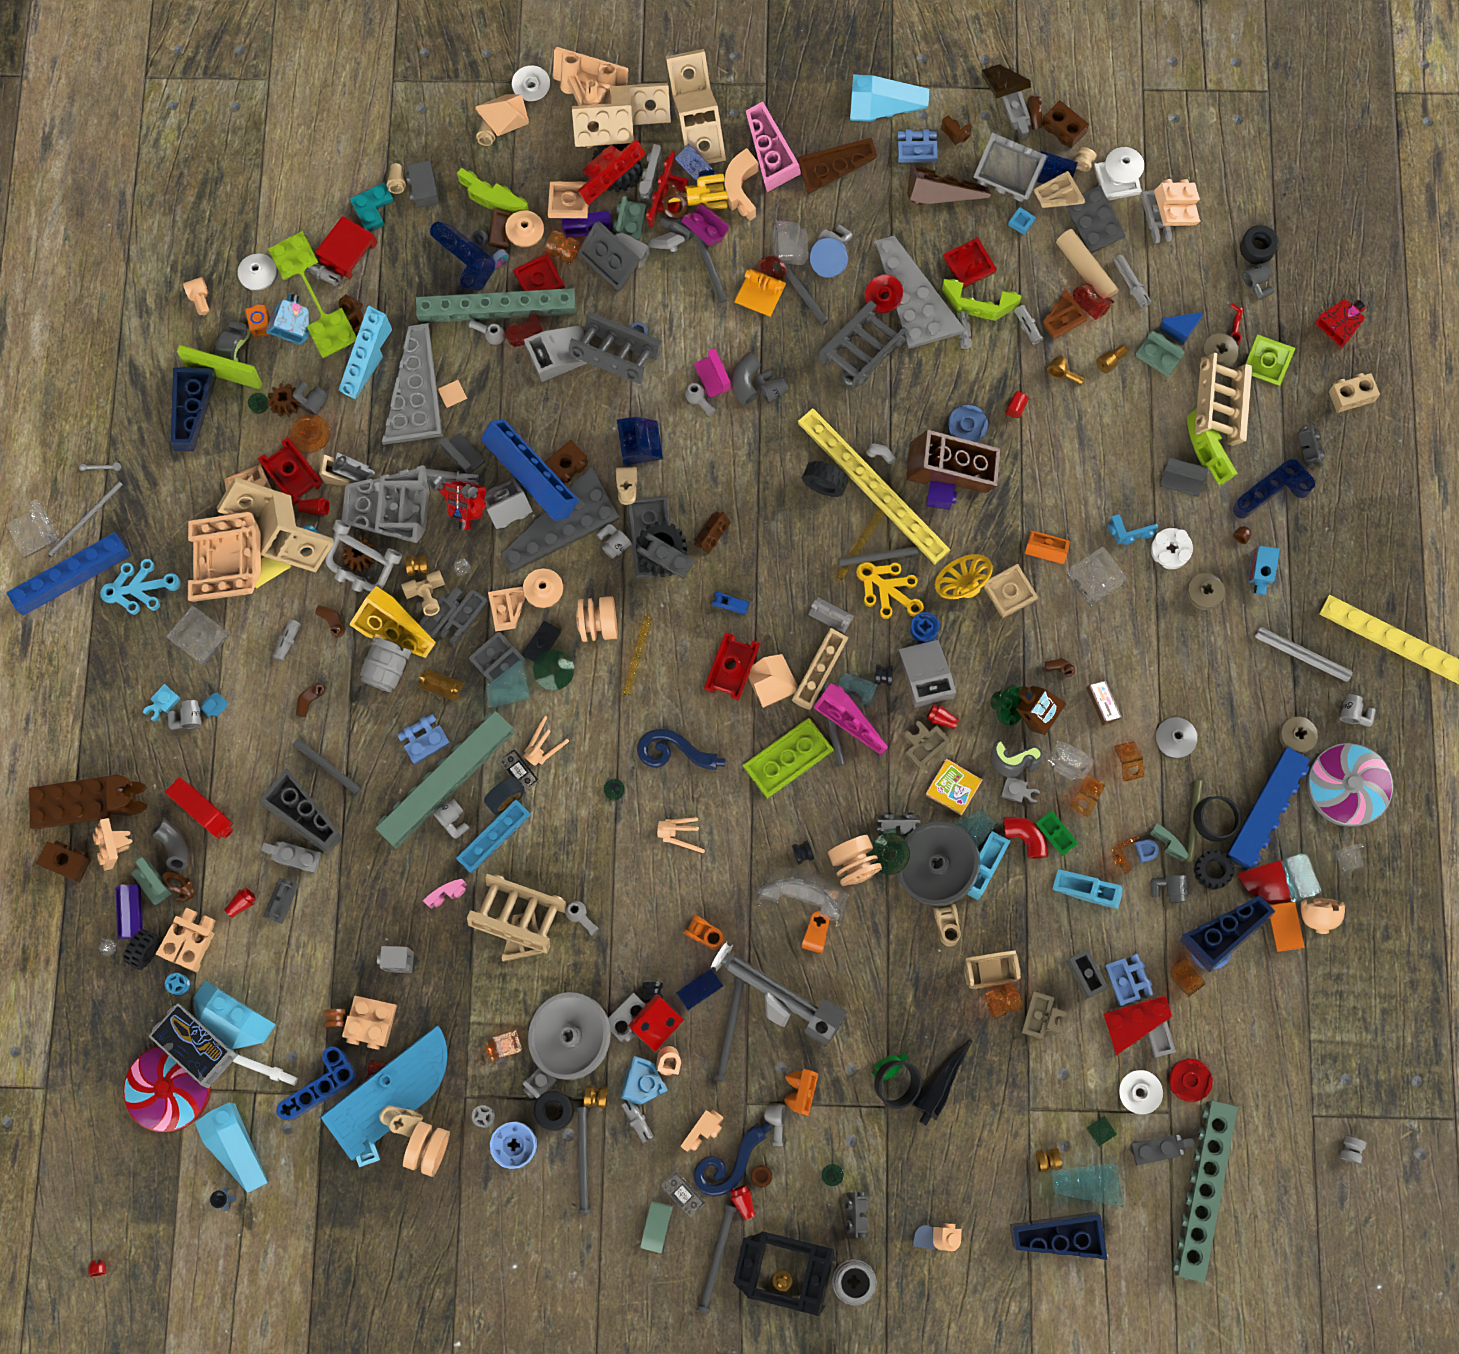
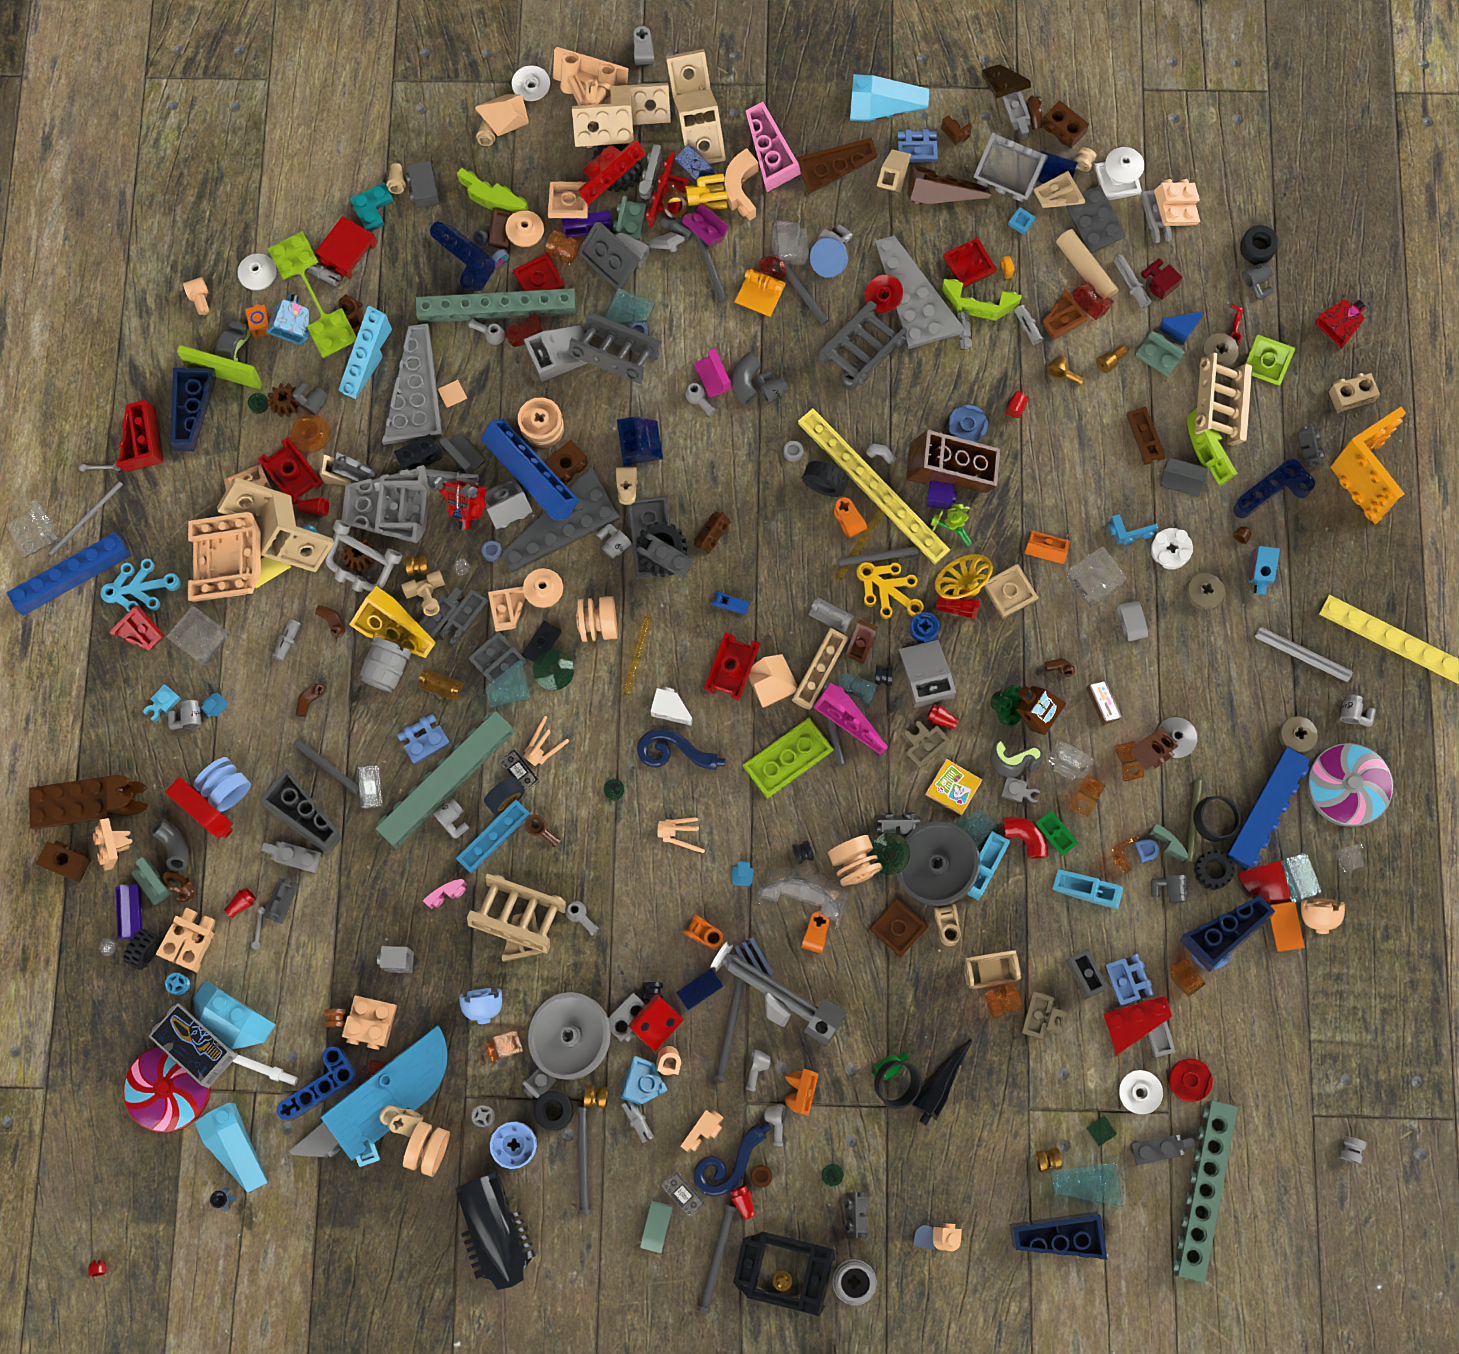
none -> wing [110,606,165,650]
none -> red wedge [116,400,164,473]
none -> light blue wheel [193,757,251,813]
none -> light grey hinge [251,906,266,950]
none -> light grey slope [289,1122,340,1158]
none -> clear tile [356,765,383,809]
none -> black brick [394,434,442,470]
none -> black connector [455,1173,536,1290]
none -> light blue cylinder [459,988,503,1024]
none -> sand blue tile [481,540,502,562]
none -> light nougat wheel [518,398,564,448]
none -> reddish brown bar [525,814,560,847]
none -> clear light blue wing [605,288,655,324]
none -> light grey piece [633,26,654,66]
none -> white slope [651,687,692,726]
none -> dark azure piece [731,861,754,887]
none -> sand blue tile [734,937,774,977]
none -> light grey bar [745,1049,770,1091]
none -> light grey tile [783,441,803,462]
none -> orange piece [834,497,867,539]
none -> reddish brown slope [845,619,879,664]
none -> reddish brown tile [869,898,929,958]
none -> tan slope [877,149,911,193]
none -> lime plant [930,503,972,547]
none -> red wing [935,597,980,619]
none -> light orange tile [1001,255,1015,279]
none -> light grey beam [1117,601,1148,642]
none -> reddish brown plate [1126,407,1165,465]
none -> reddish brown brick [1130,727,1178,770]
none -> dark red brick [1141,258,1183,300]
none -> light orange bracket [1330,407,1406,524]

